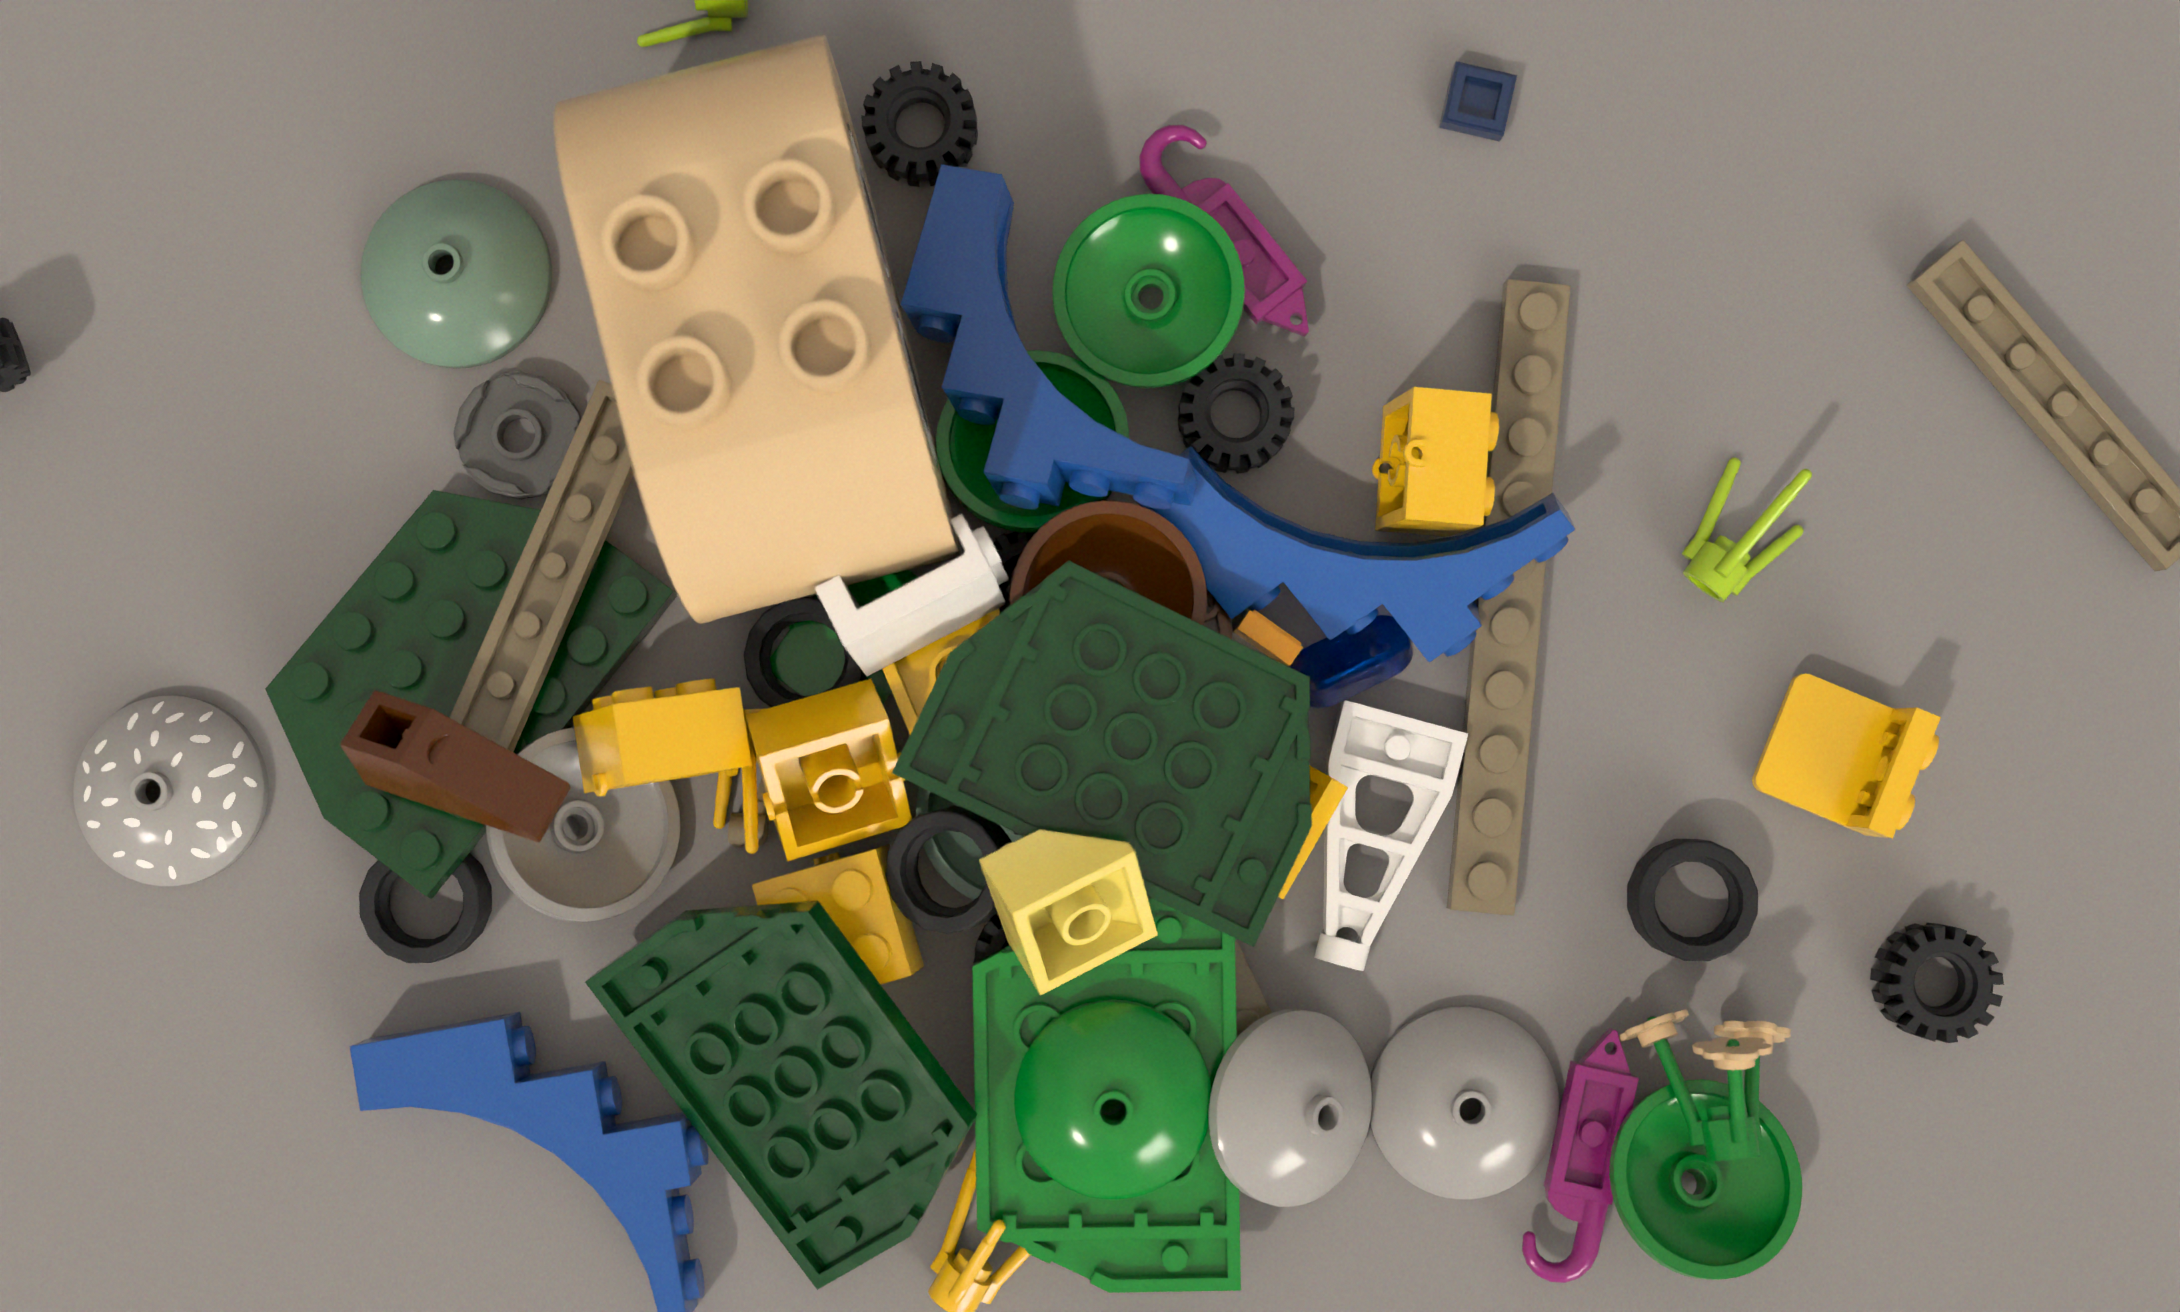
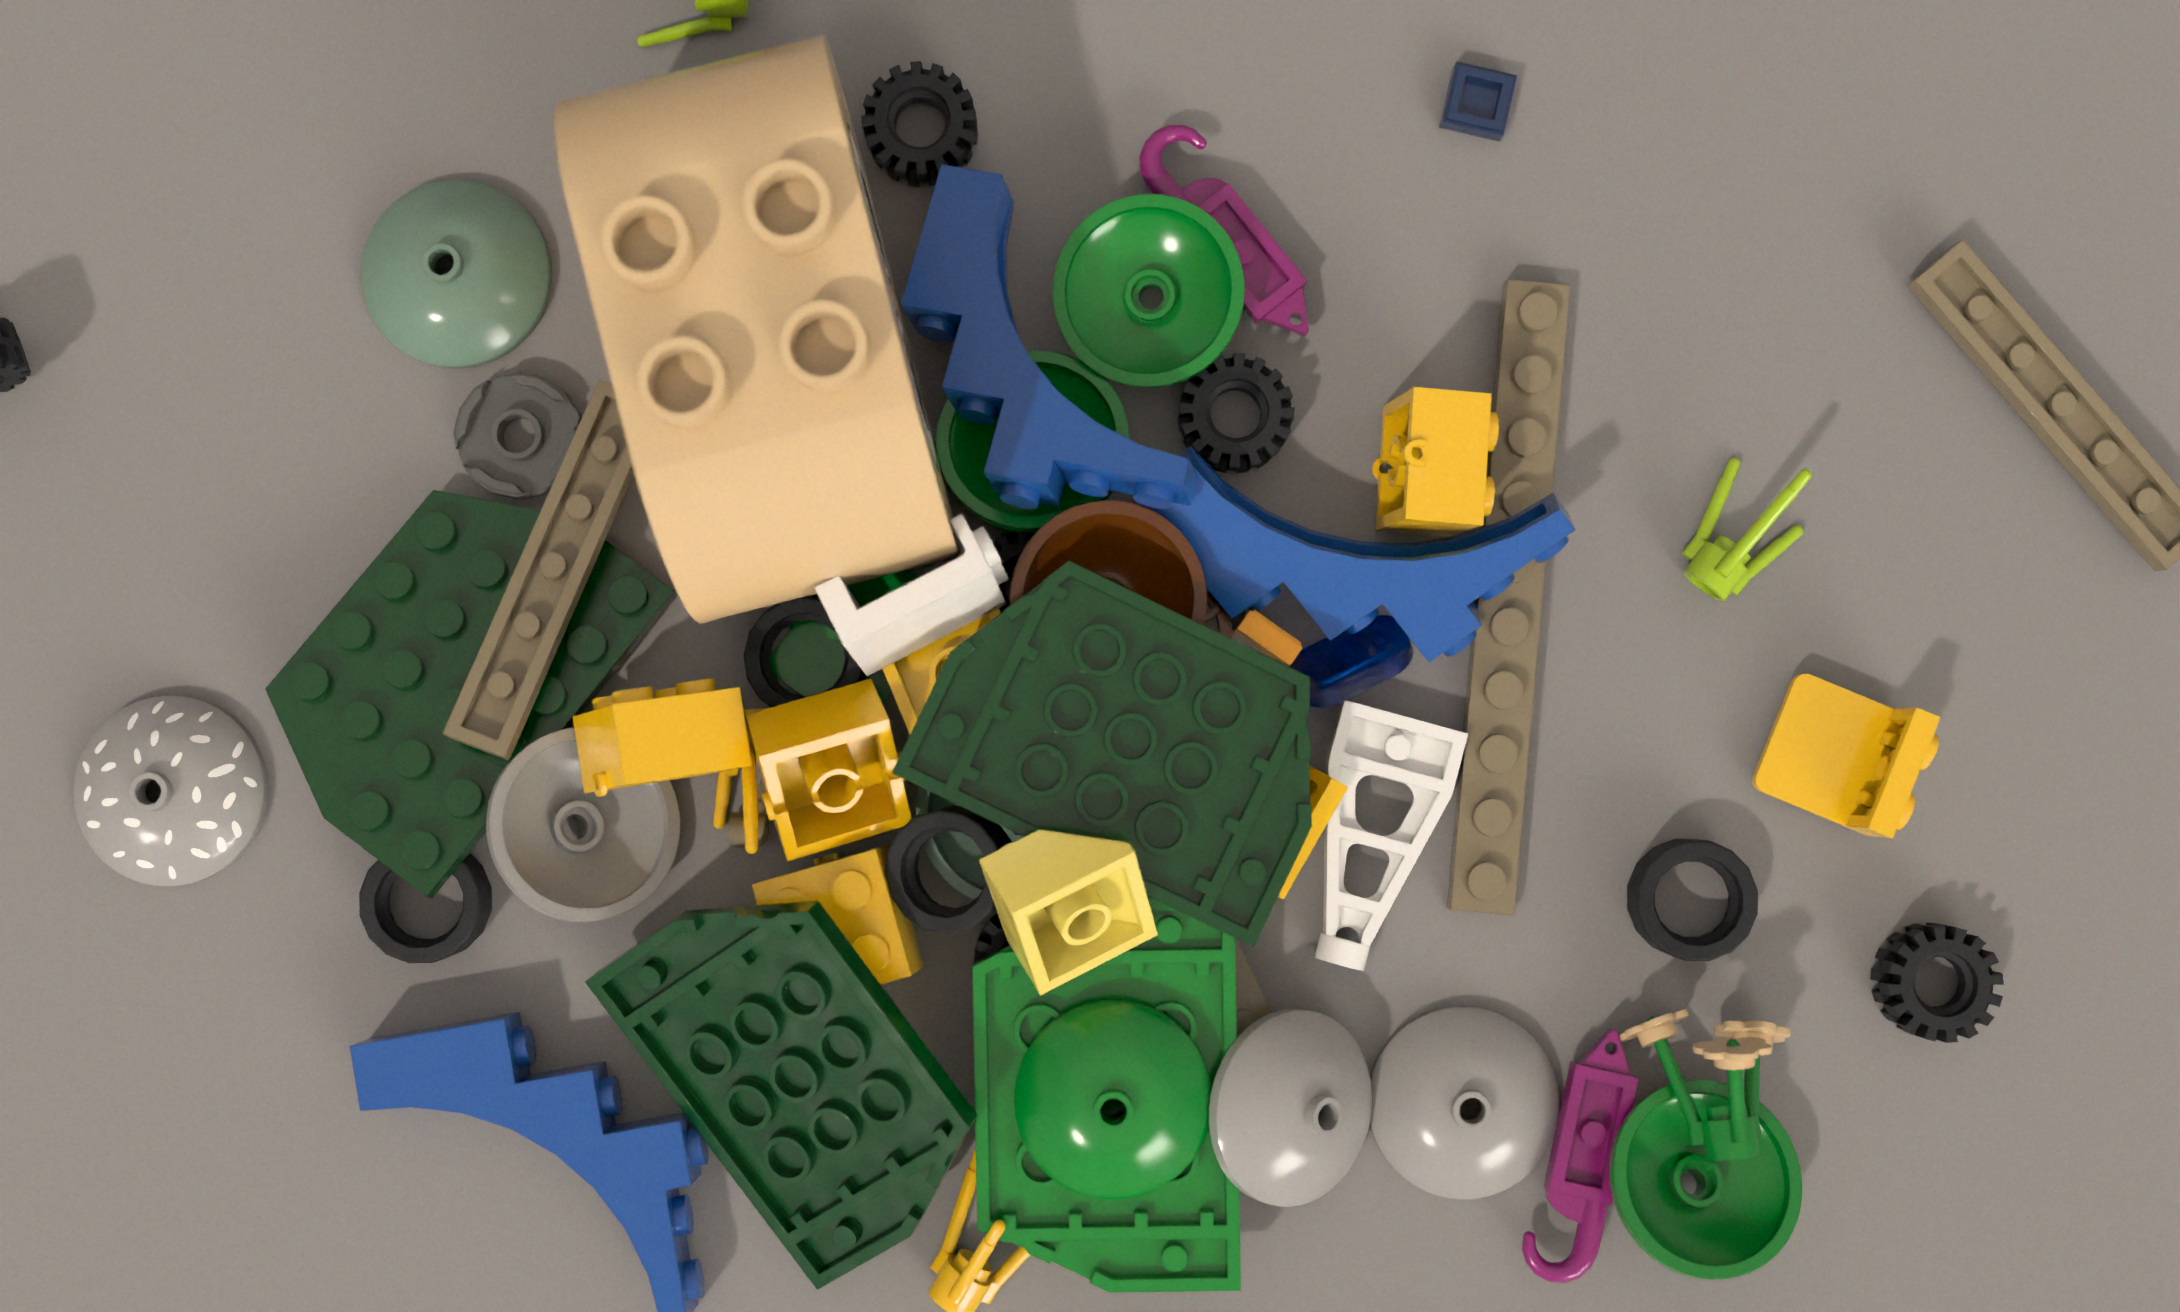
reddish brown slope [340,690,571,843] -> none

